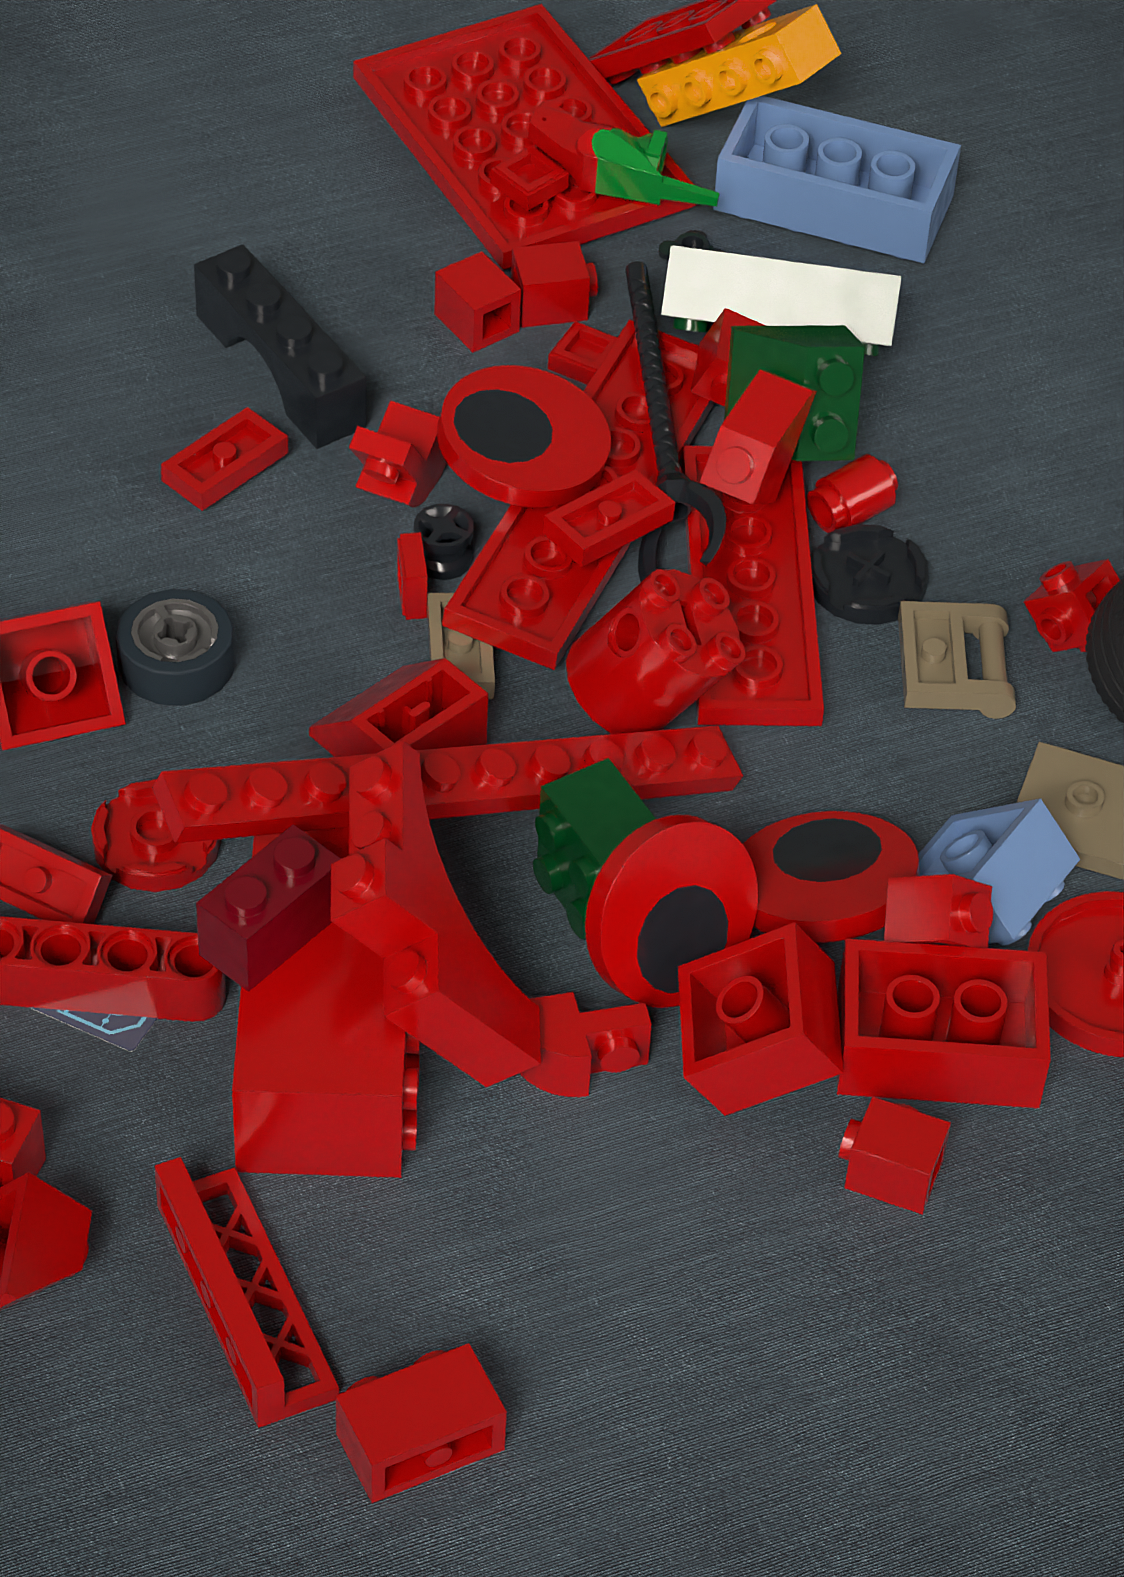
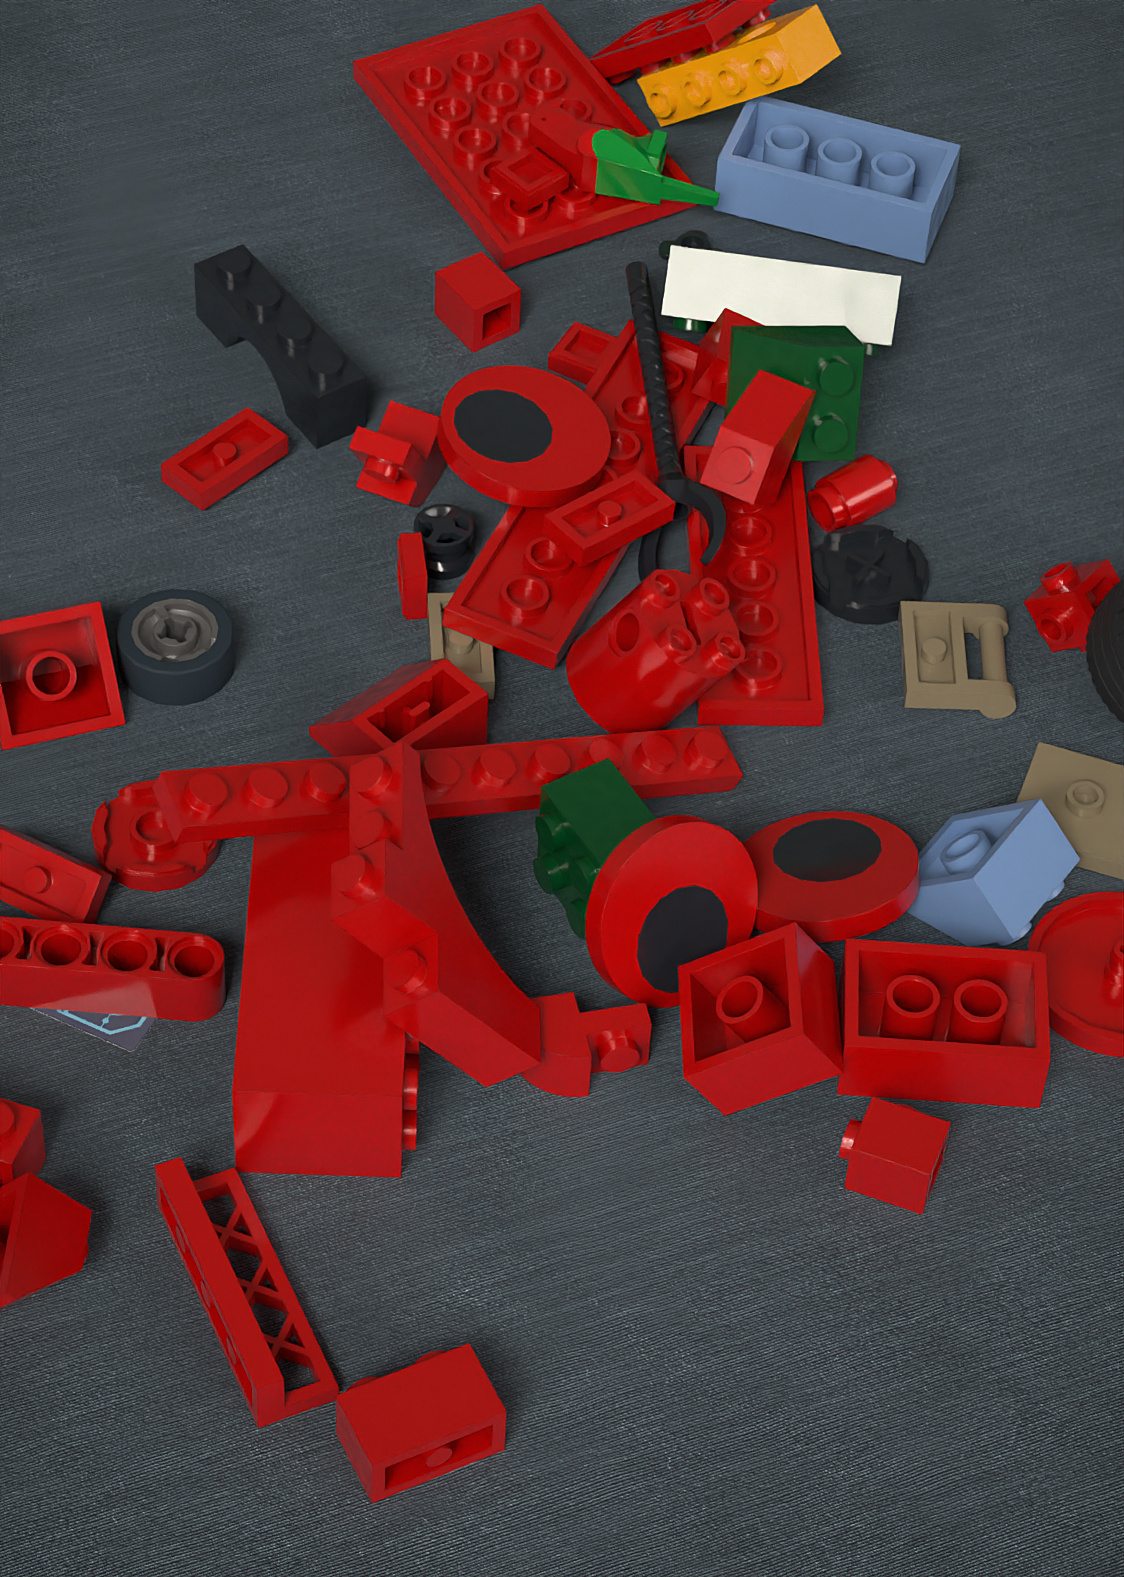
dark red brick [196,824,341,992] -> none
red brick [511,241,598,328] -> none
red brick [884,874,993,948] -> none

